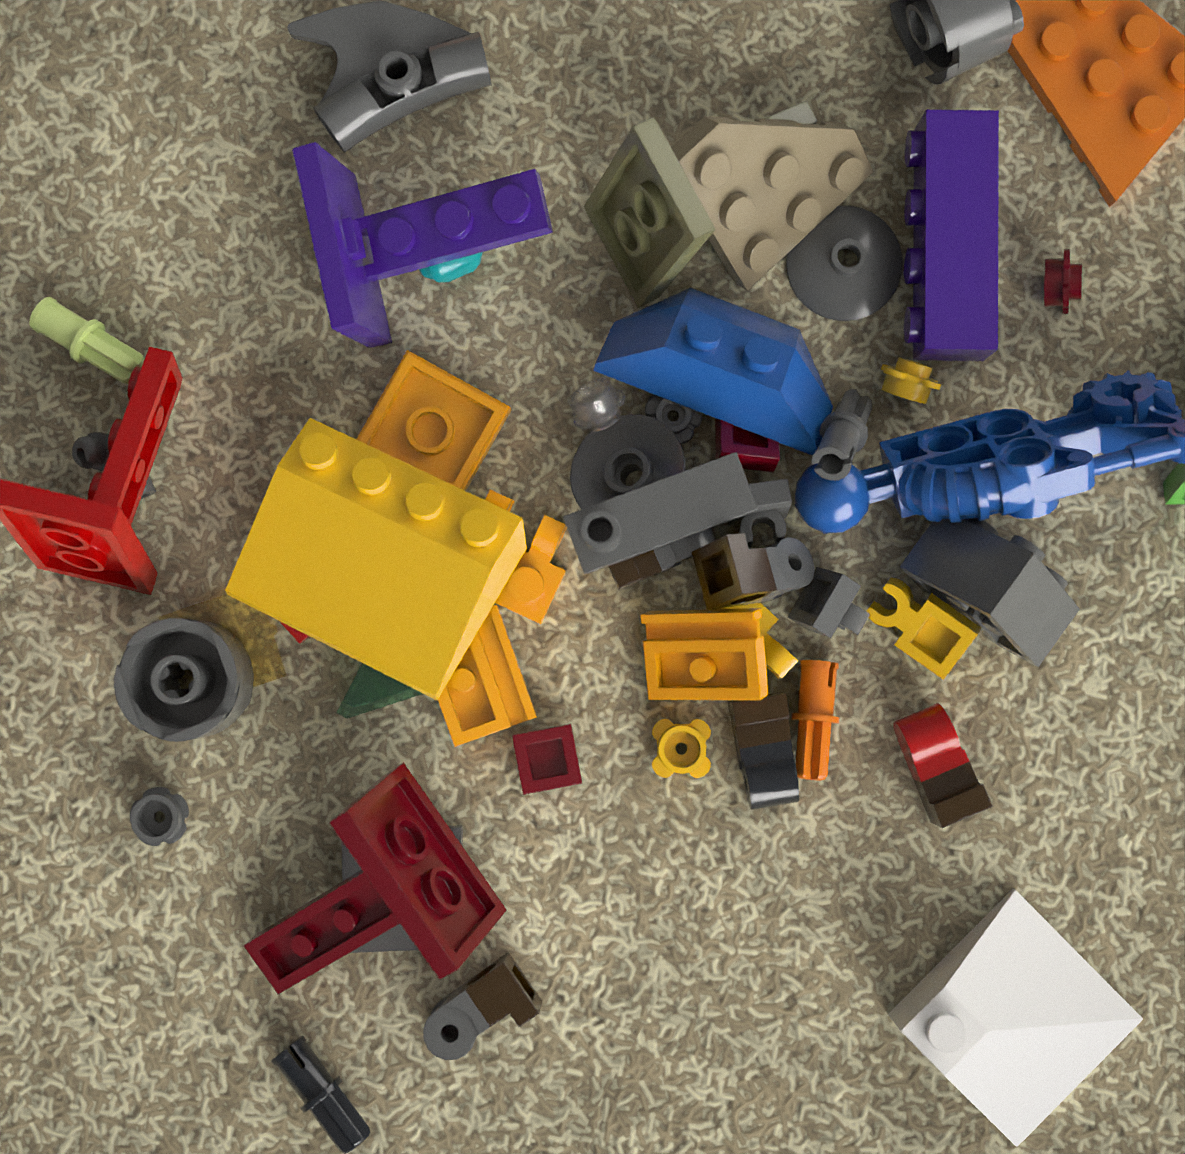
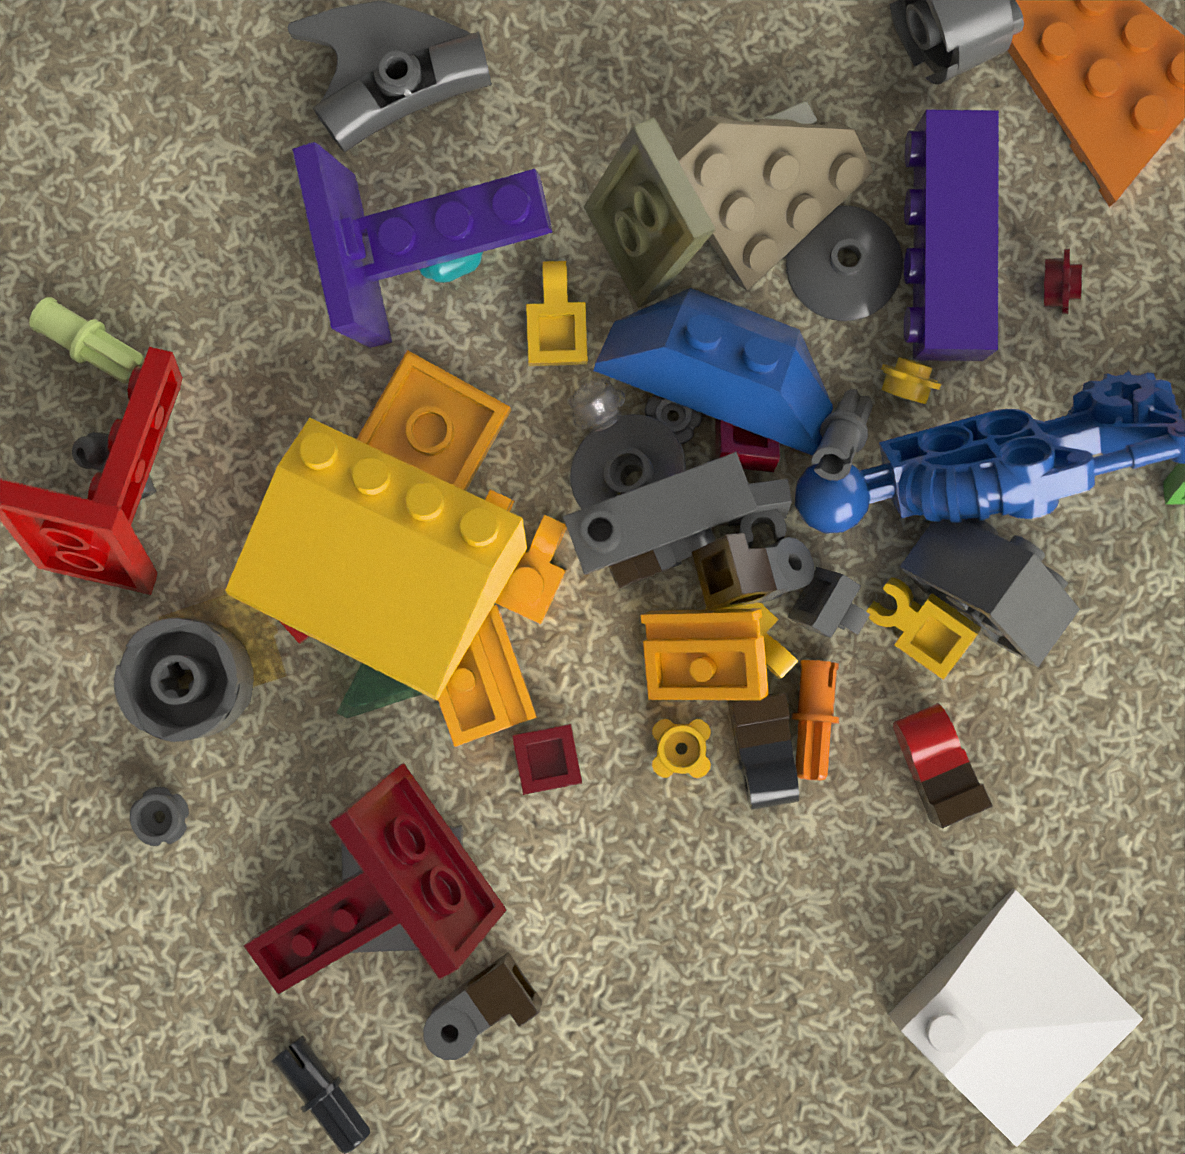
none -> yellow plate [526,261,588,366]

